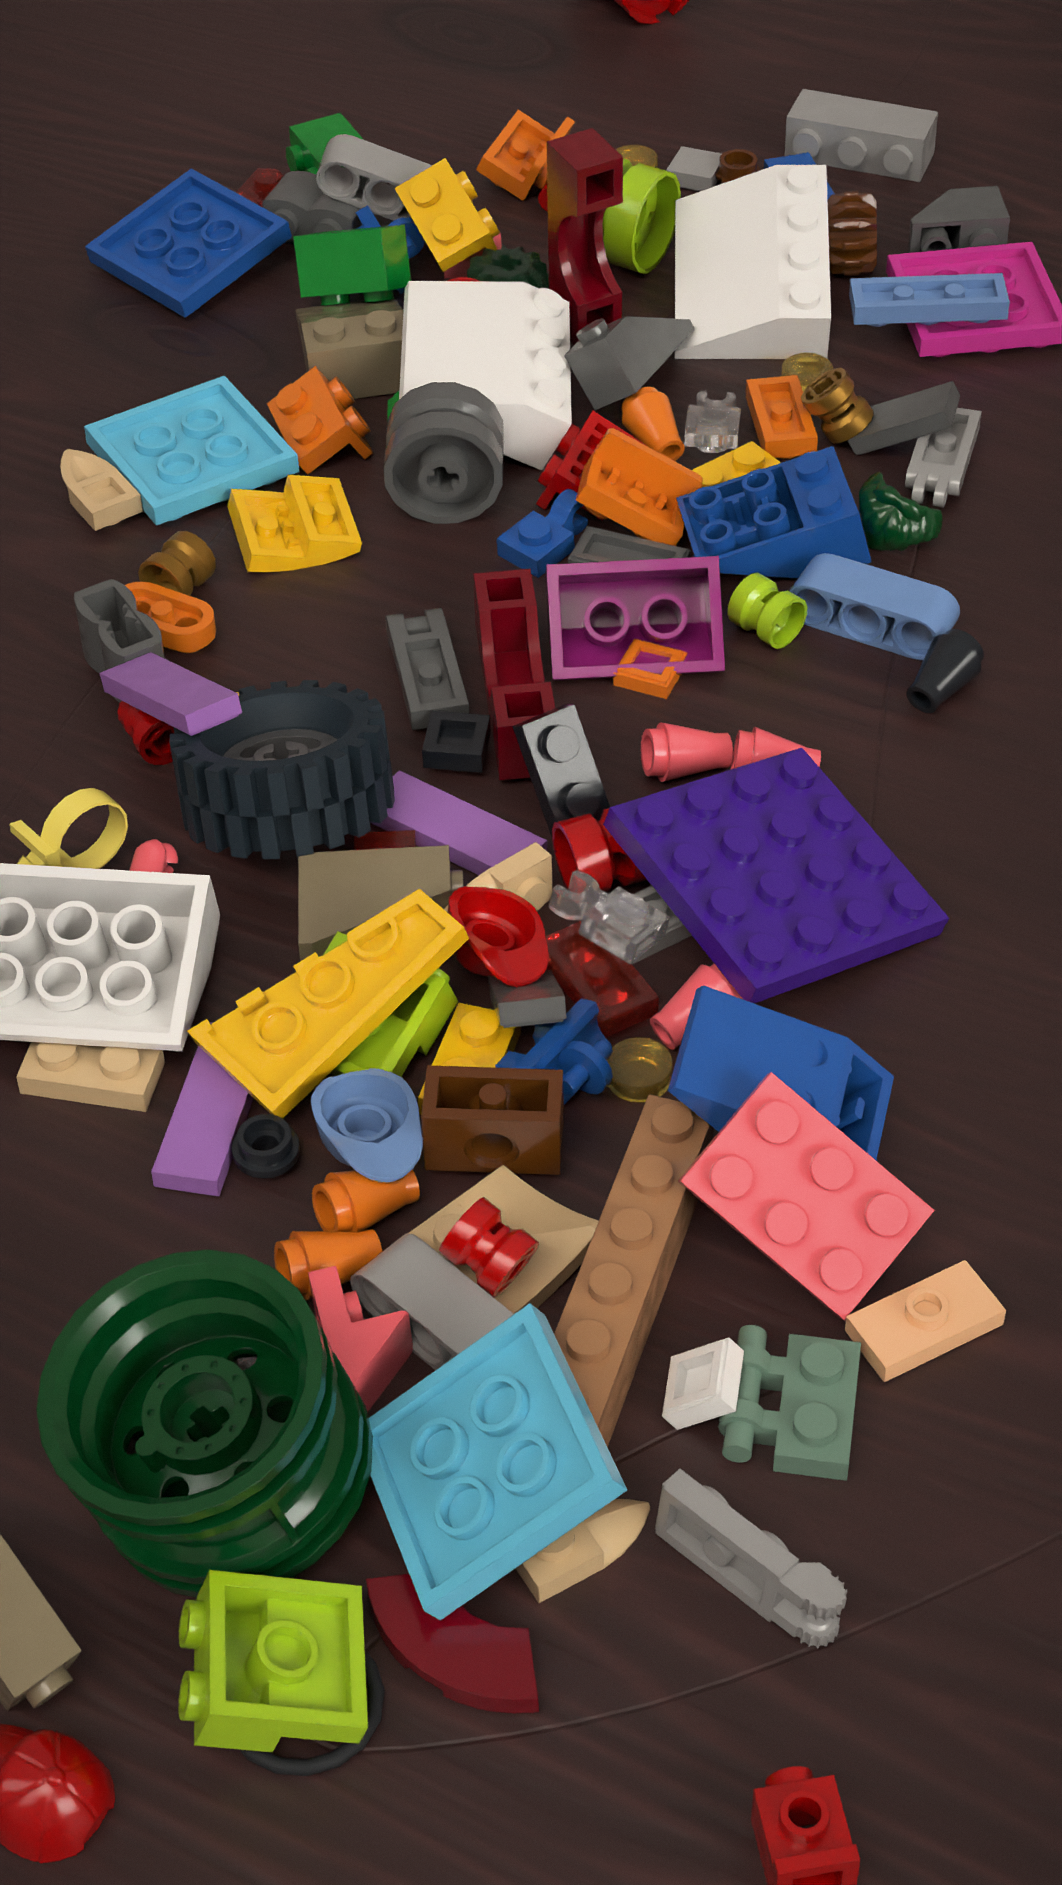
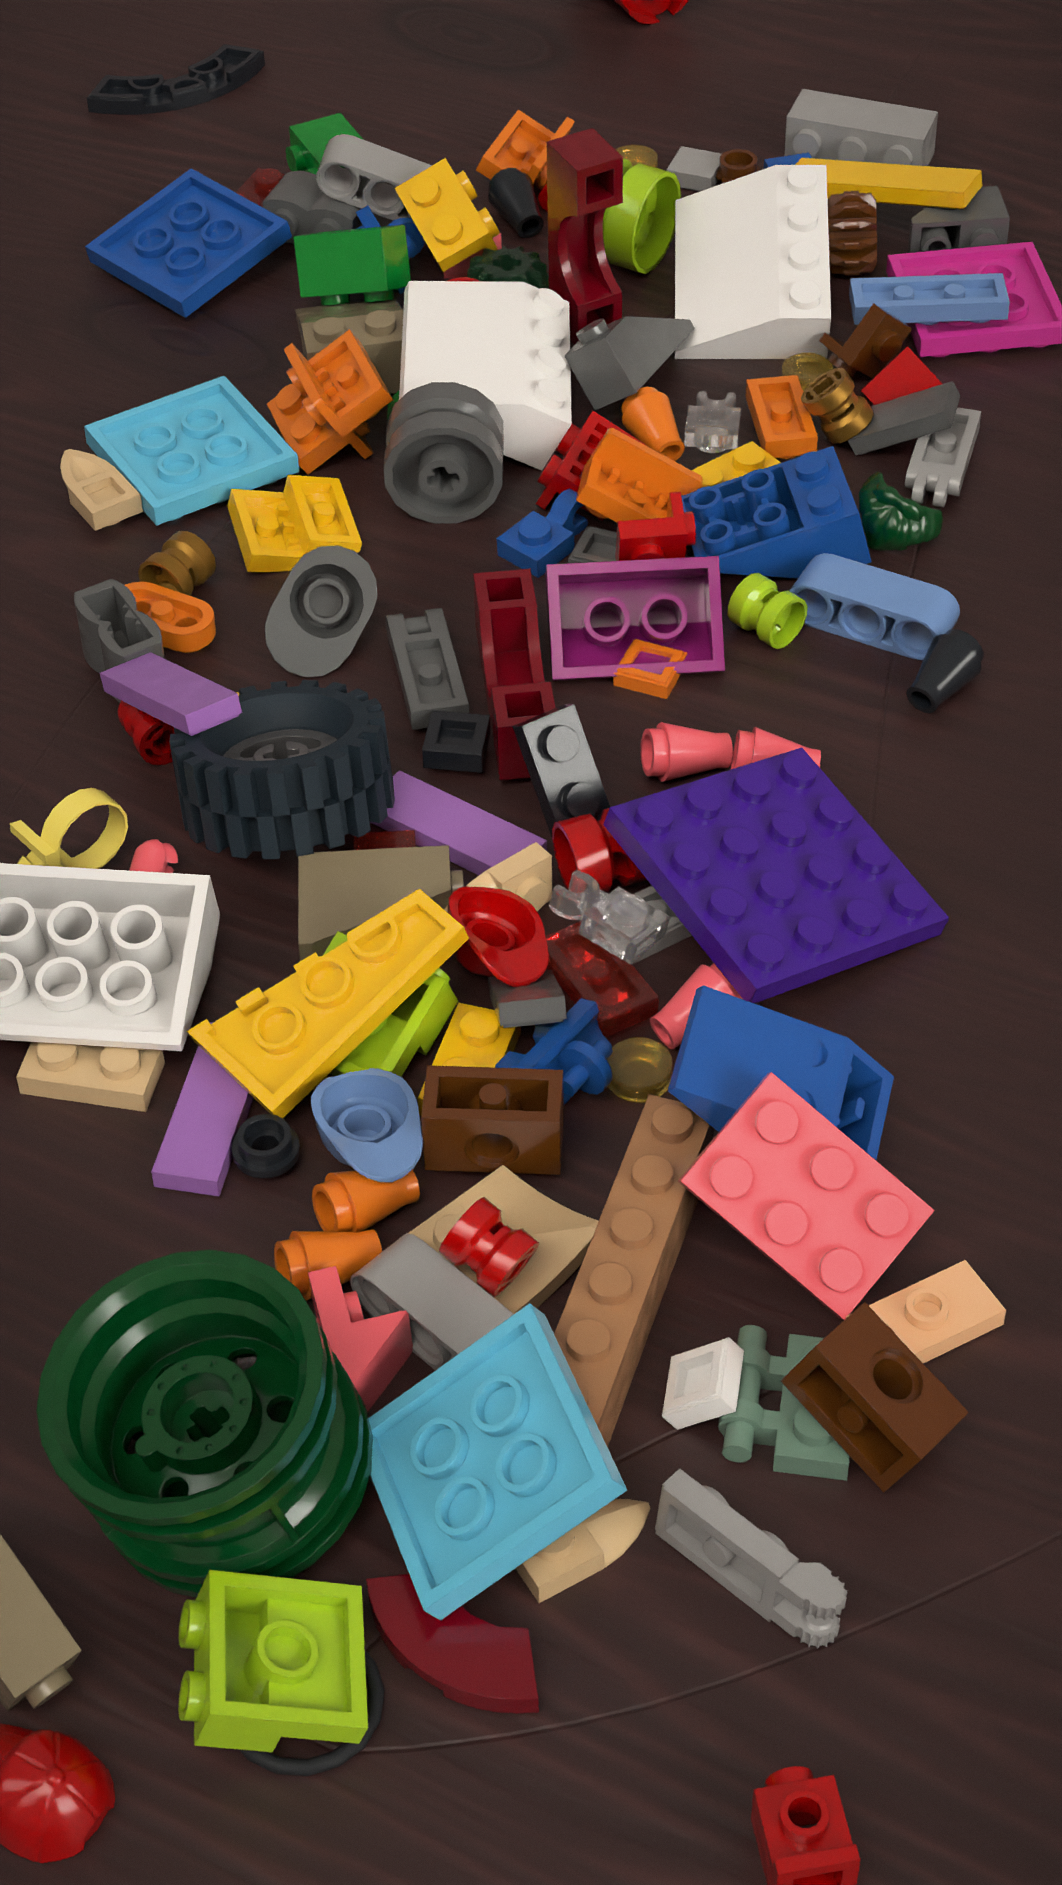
none -> black tile [87,44,265,115]
none -> dark grey piece [264,545,378,678]
none -> orange bracket [283,329,393,438]
none -> black cone [488,168,544,238]
none -> red bracket [615,492,696,561]
none -> reddish brown brick [781,1302,969,1492]
none -> yellow tile [795,158,982,209]
none -> reddish brown bracket [819,303,912,378]
none -> red panel [861,346,942,405]

